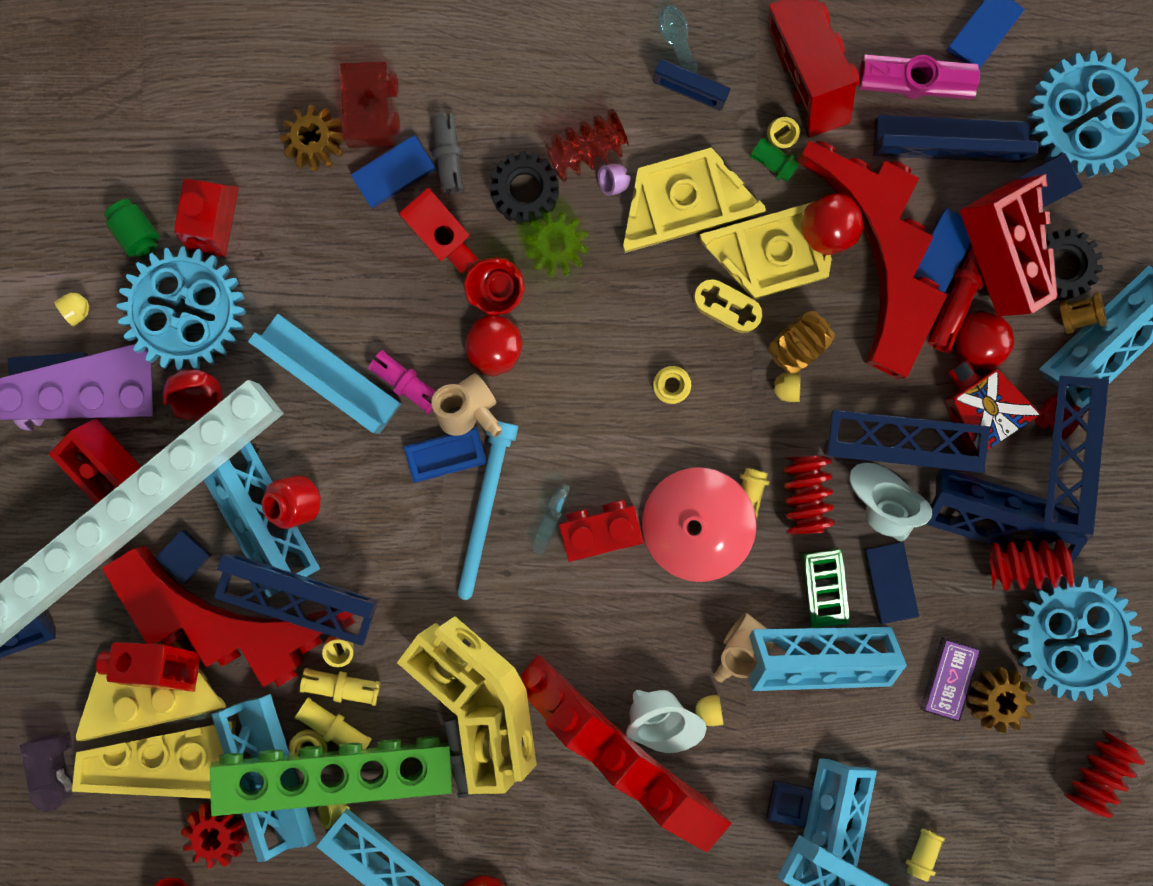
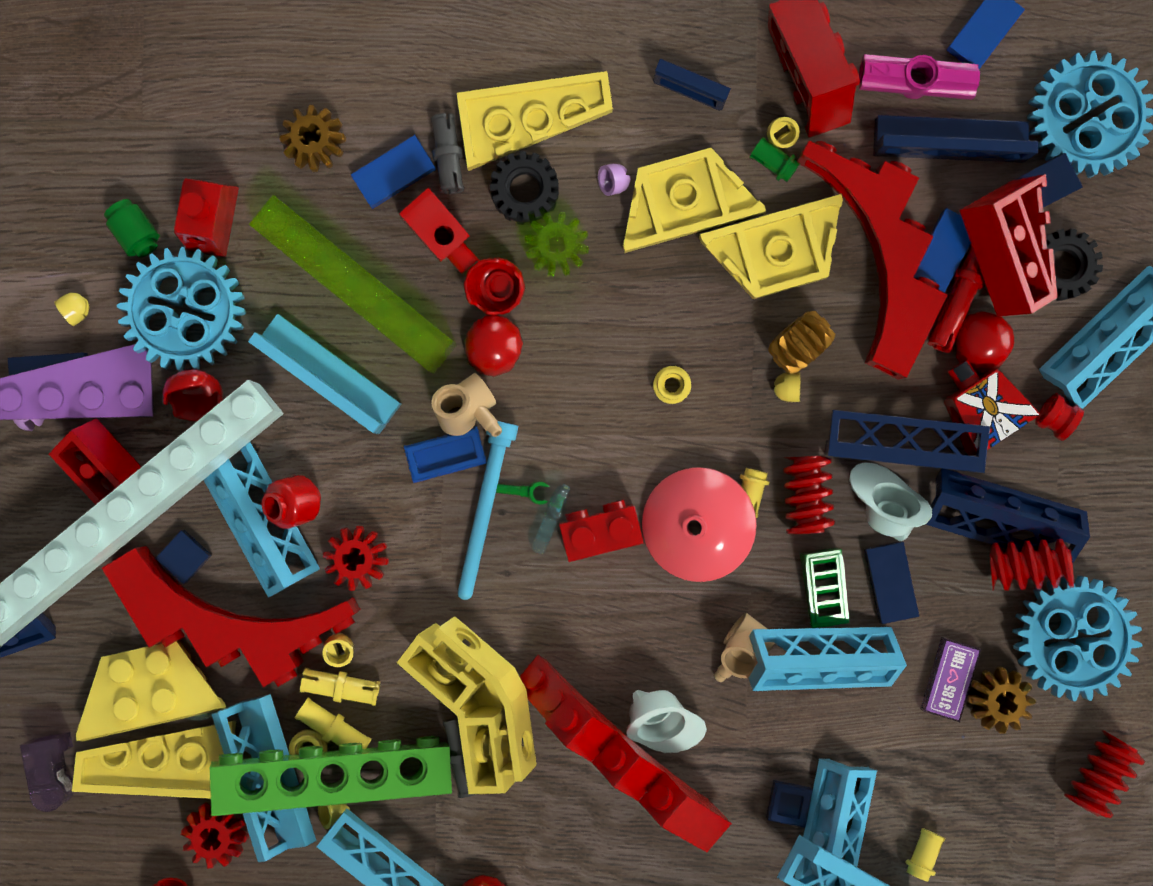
red torso [96,642,200,692] -> none
dark blue fence [214,553,379,646] -> none
clear red brick [340,61,400,149] -> none
dark pink pin [368,350,436,415] -> none
clear red piece [543,108,629,182] -> none
clear light blue piece [659,5,698,74] -> none
light yellow beam [693,279,762,333] -> none
light yellow hinge [695,694,723,726] -> none
red hair [801,193,864,255] -> none
dark blue fence [1043,376,1109,539] -> none
pearl gold bush [1060,292,1107,334] -> none
none -> clear neon green brick [249,195,457,374]
none -> red gear [323,525,389,591]
none -> light yellow wing [457,71,613,171]
none -> green hand [496,481,550,505]

